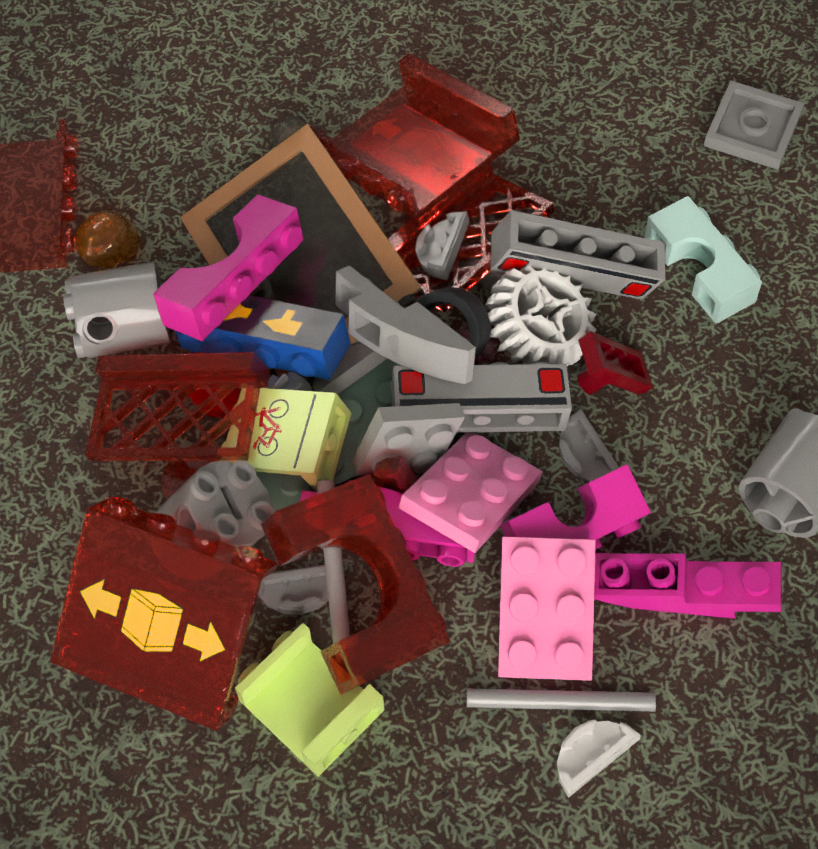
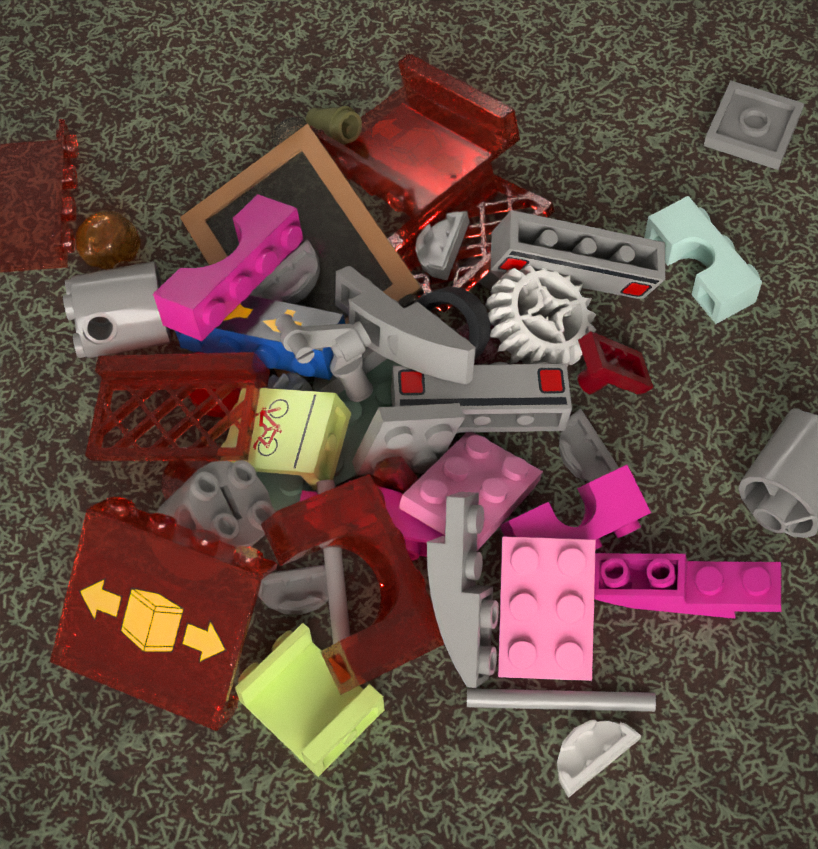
none -> light grey tile [249,239,320,304]
none -> light grey pin [275,314,373,402]
none -> olive cone [306,106,362,145]
none -> light grey slope [427,492,499,688]

